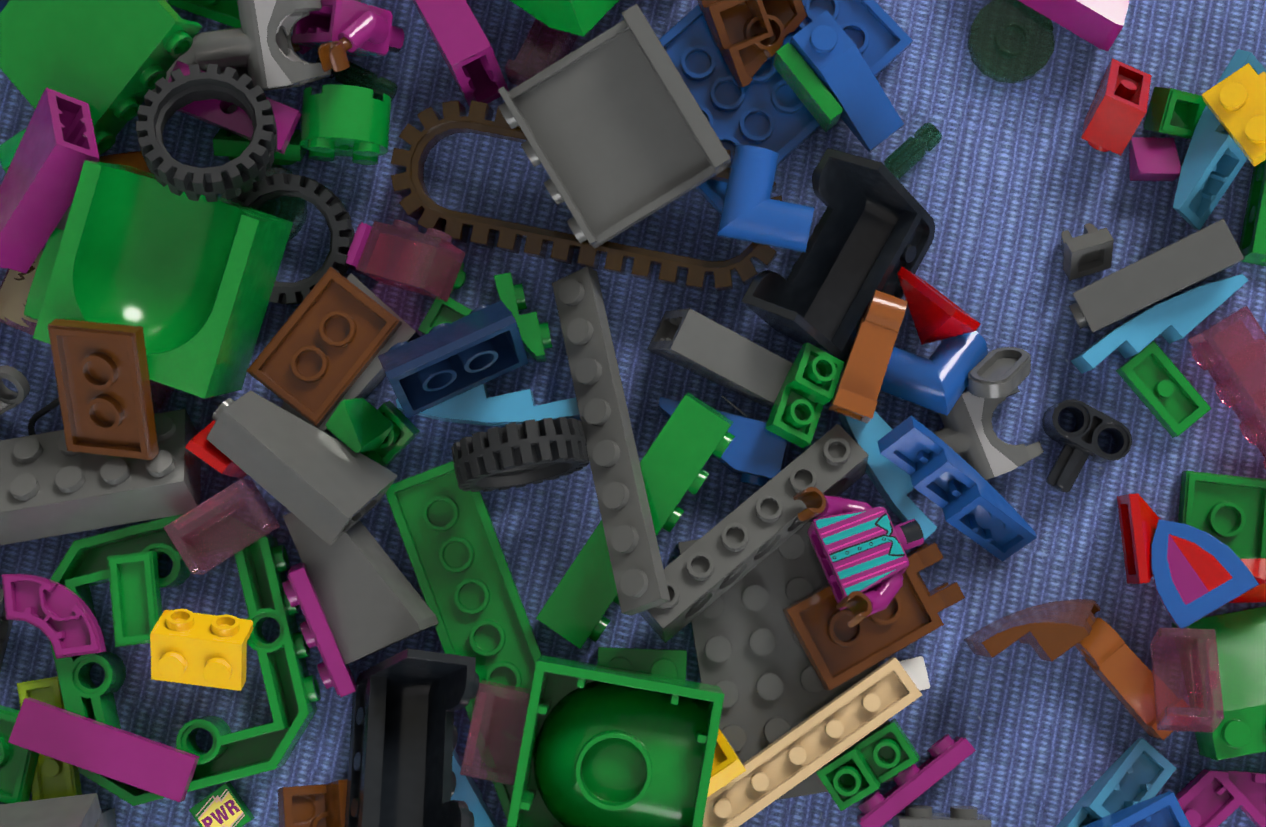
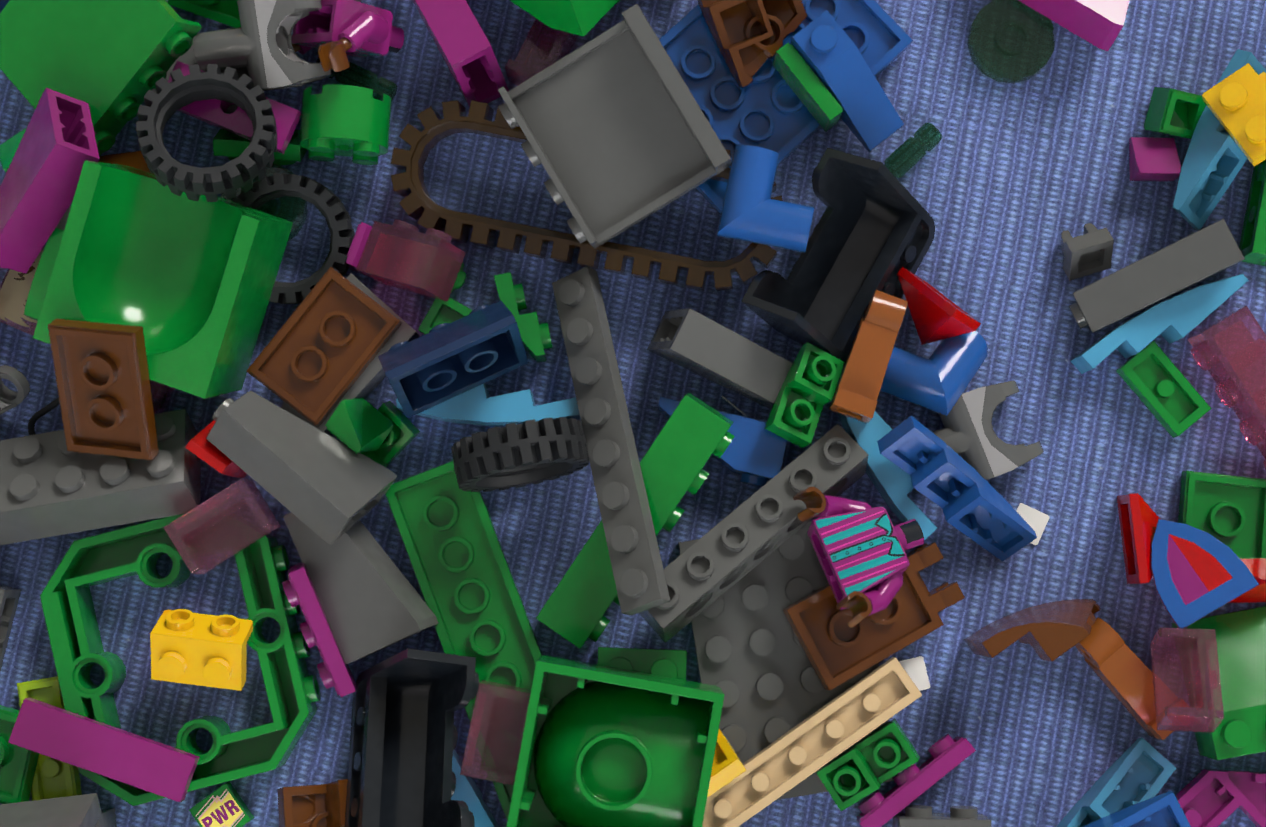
magenta tile [2,574,107,659] -> none
green tile [107,551,162,647] -> none
dark grey tile [968,347,1031,398] -> none
black beam [1042,399,1132,493] -> none
red slope [1081,58,1152,156] -> none
none -> white sticker [1016,503,1050,545]

